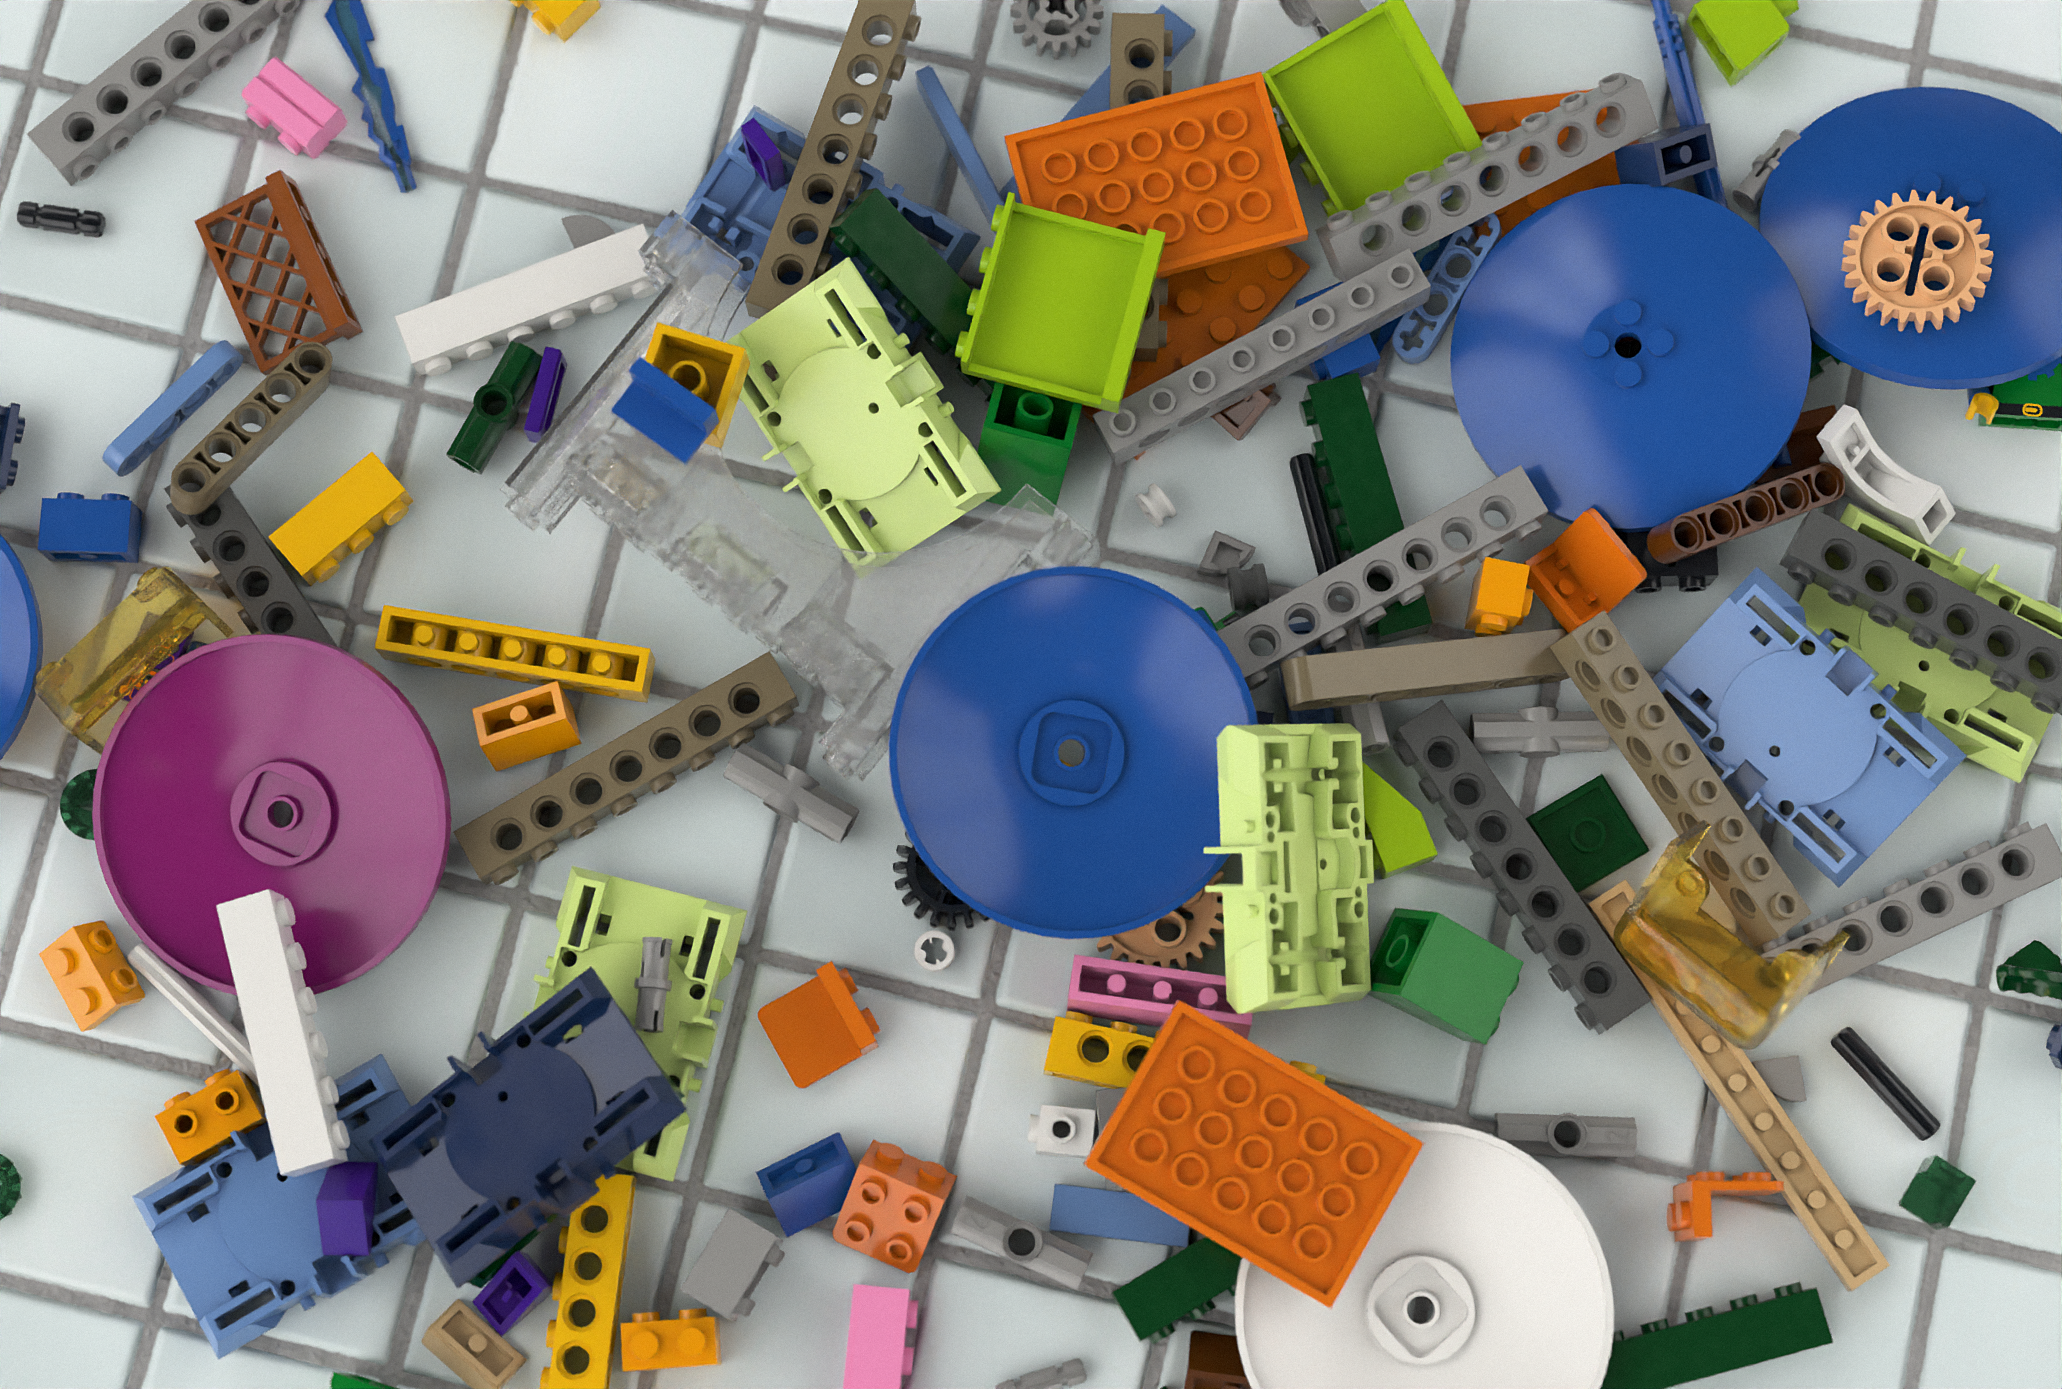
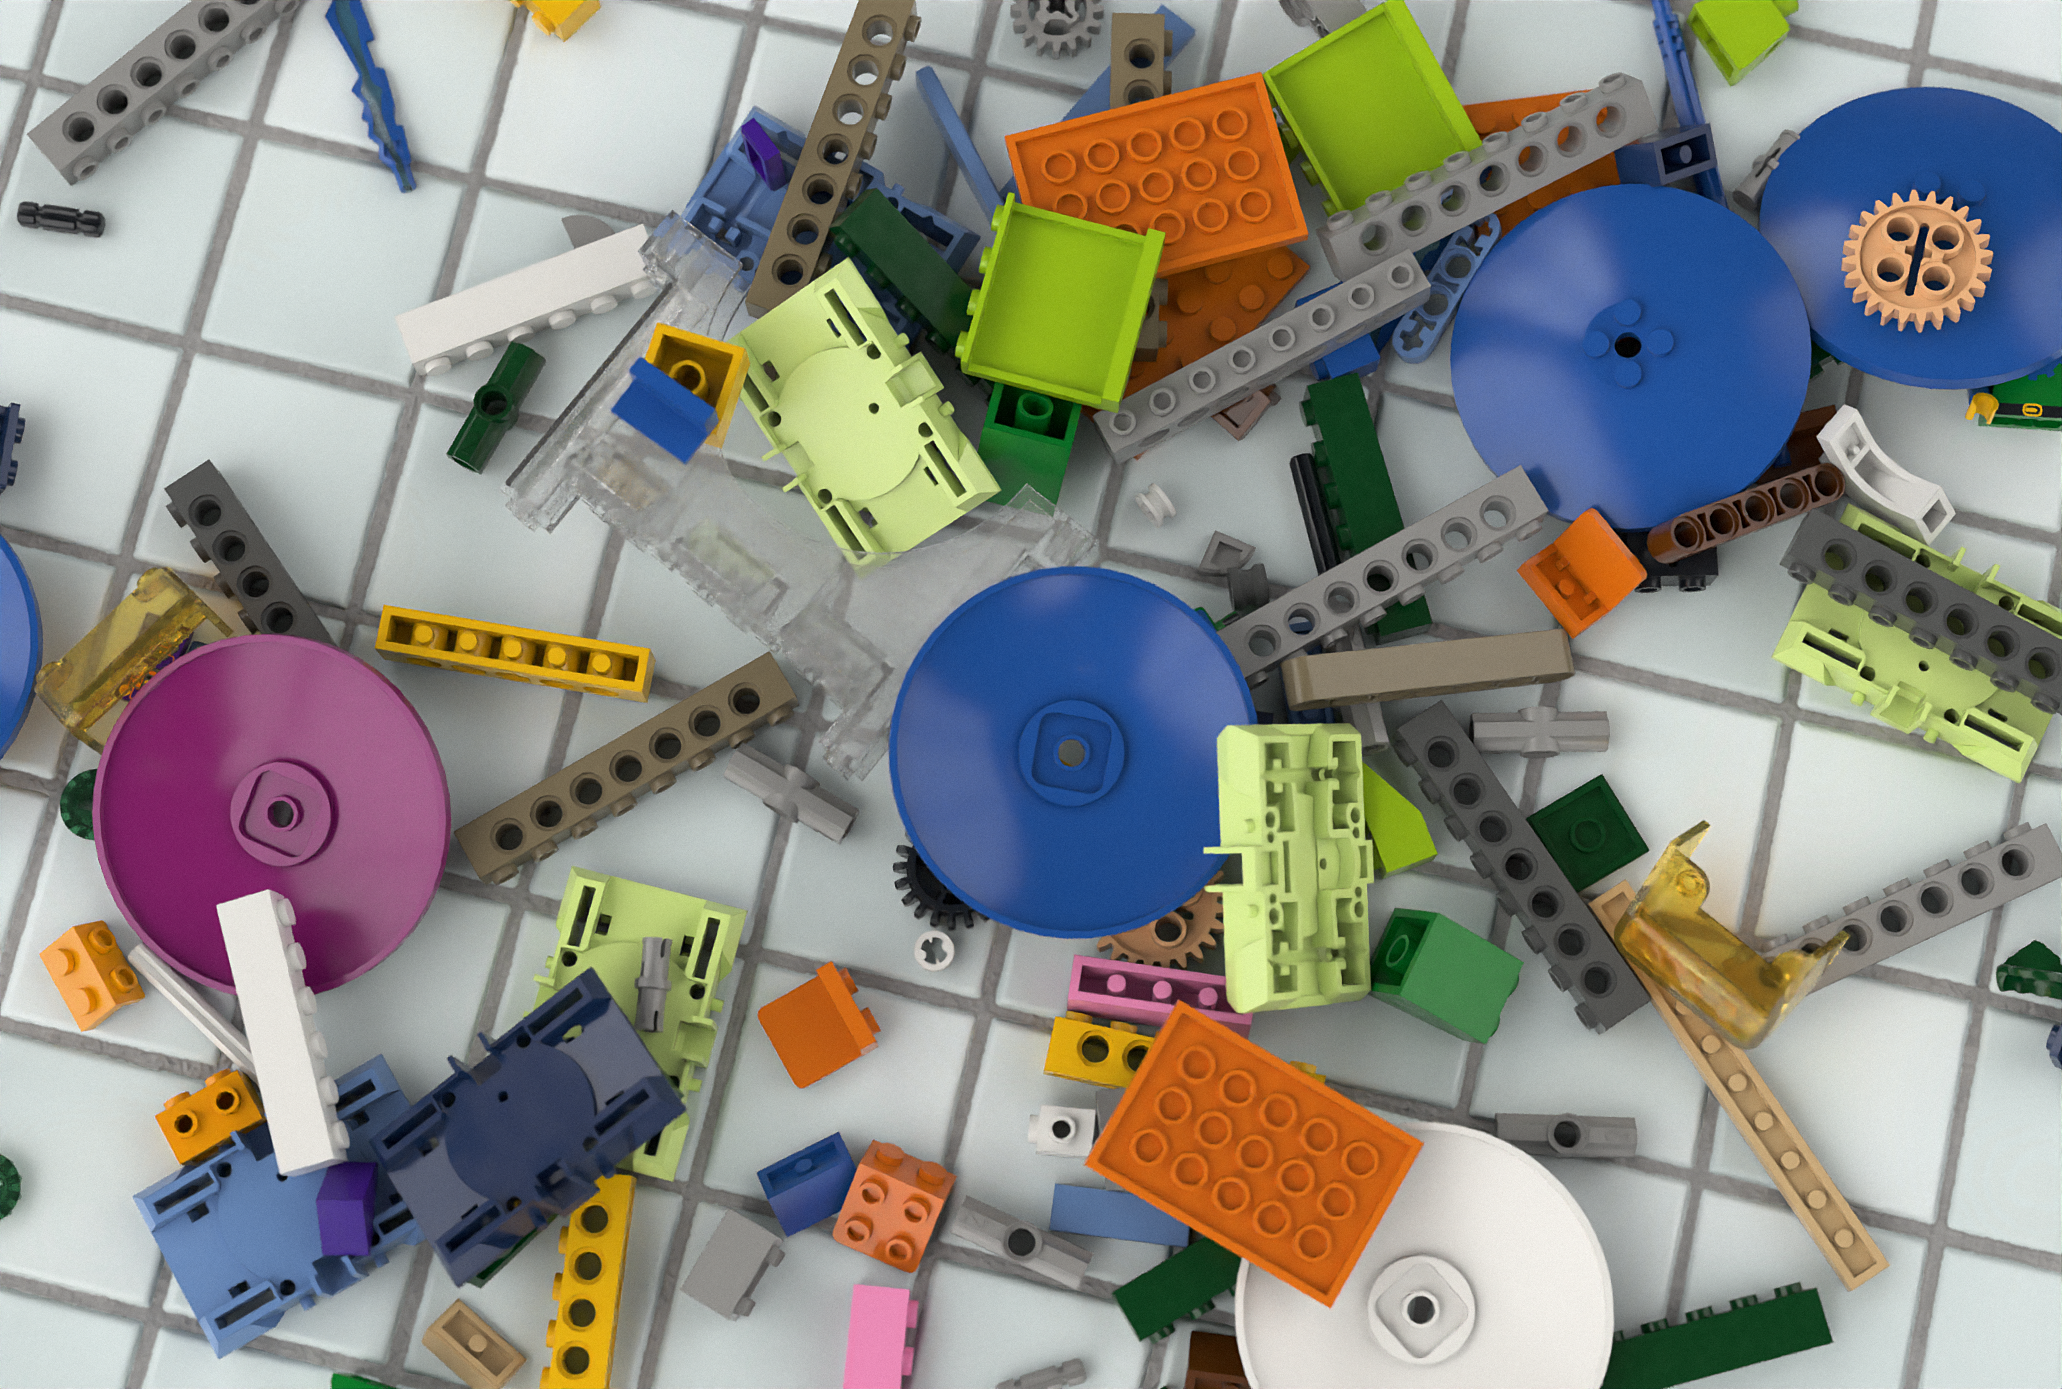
blue brick [38,492,142,563] -> none
medium blue beam [102,340,244,477] -> none
dark tan beam [170,342,333,515] -> none
dark orange fence [194,170,363,376] -> none
bright pink brick [241,57,348,159] -> none
yellow brick [268,452,413,586] -> none
light orange brick [472,681,582,772] -> none
dark purple slope [472,1251,553,1337] -> none
dark purple tile [524,346,567,445] -> none
light orange brick [621,1308,722,1372] -> none
light orange brick [1464,557,1533,637] -> none
dark tan brick [1549,610,1812,947] -> none
medium blue piece [1652,567,1967,888] -> none
orange bracket [1667,1172,1784,1242] -> none
light grey tile [1751,1055,1807,1102] -> none
black axle [1831,1027,1941,1141] -> none
clear green panel [1898,1155,1976,1230] -> none

